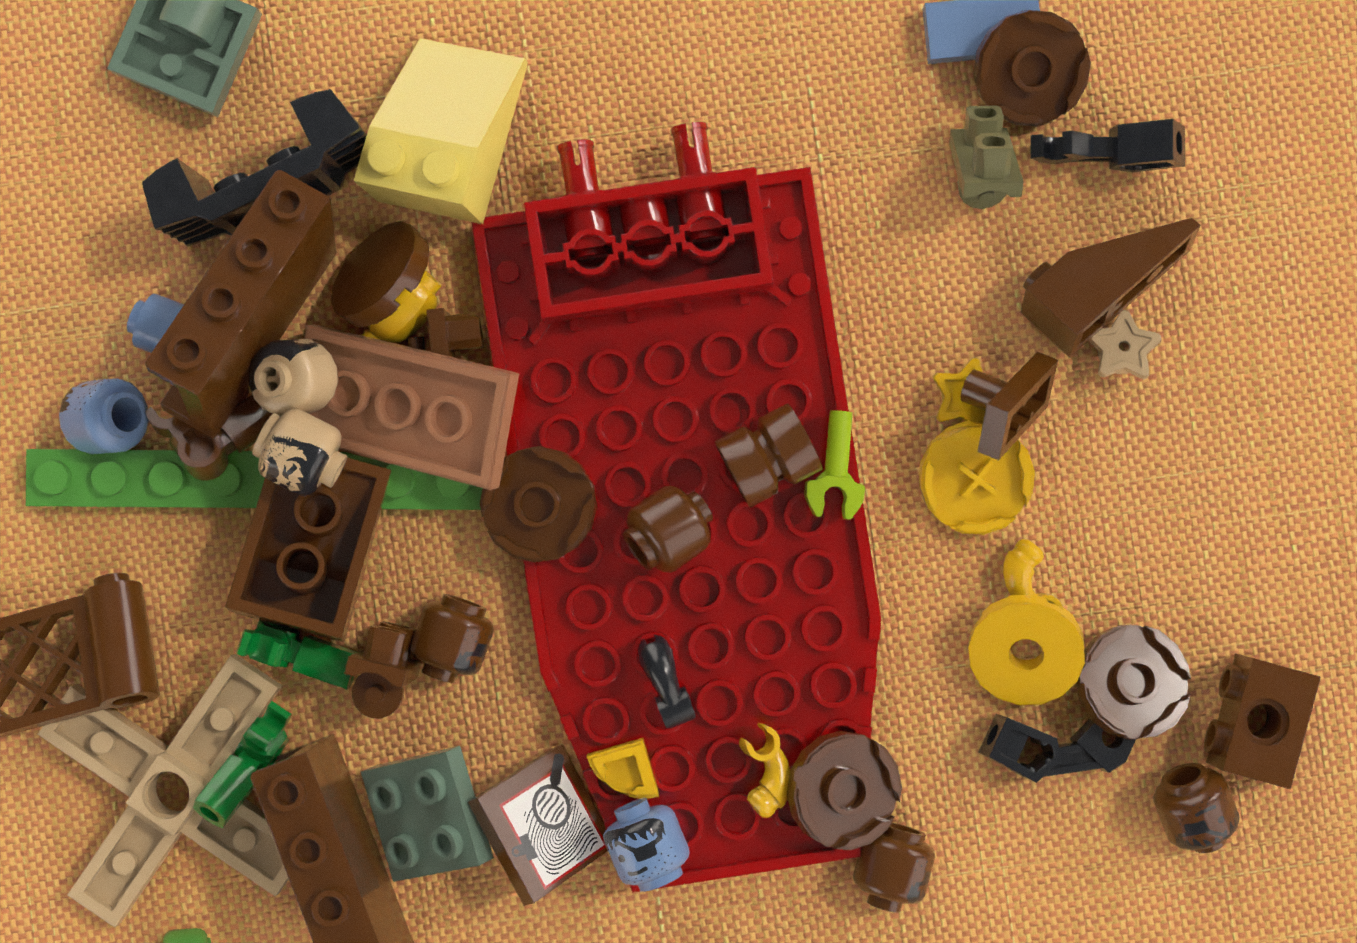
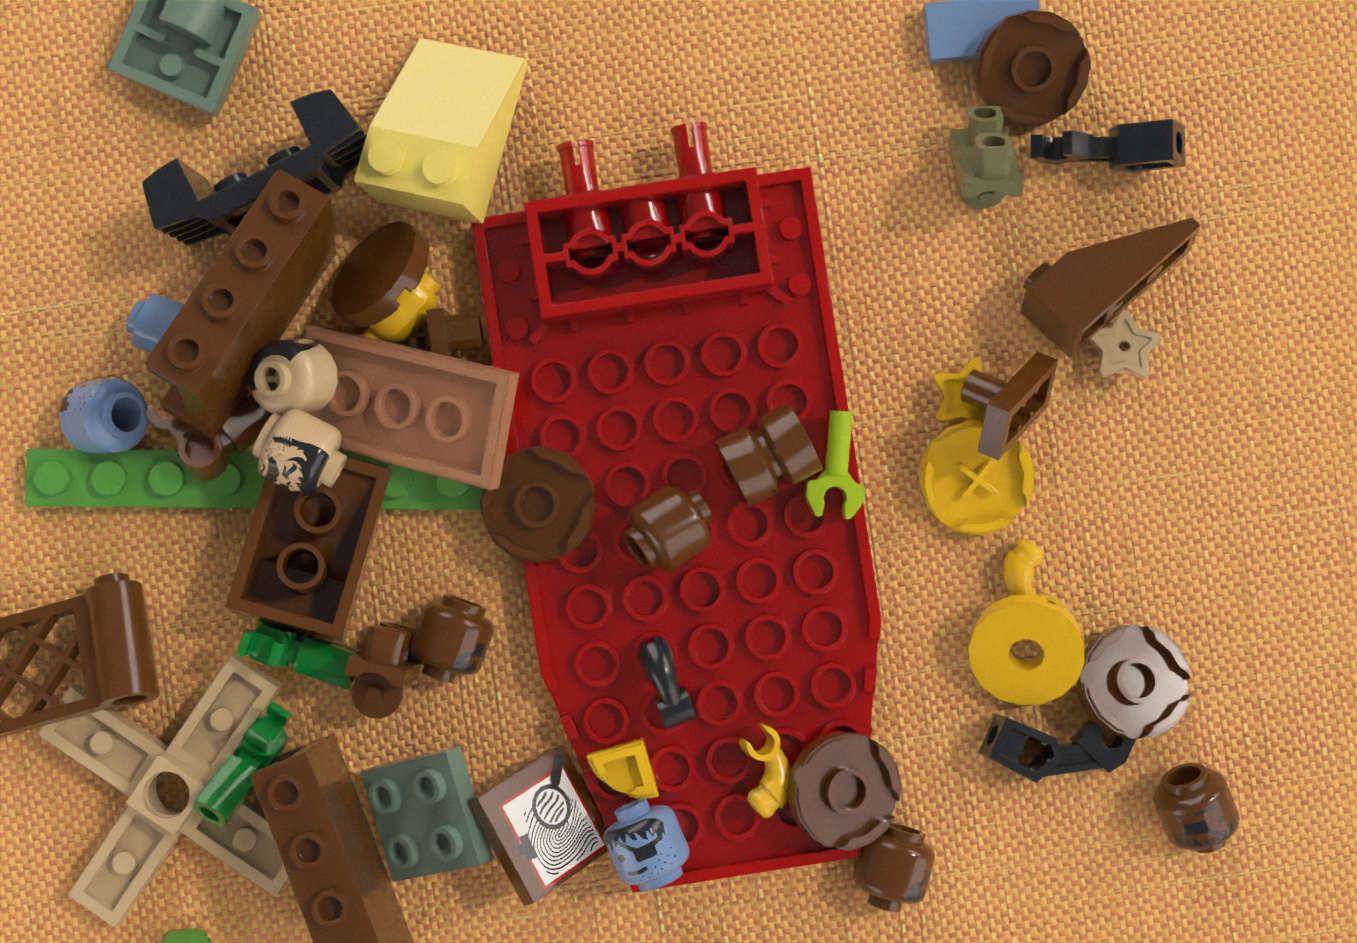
reddish brown brick [1204,653,1321,789] -> none

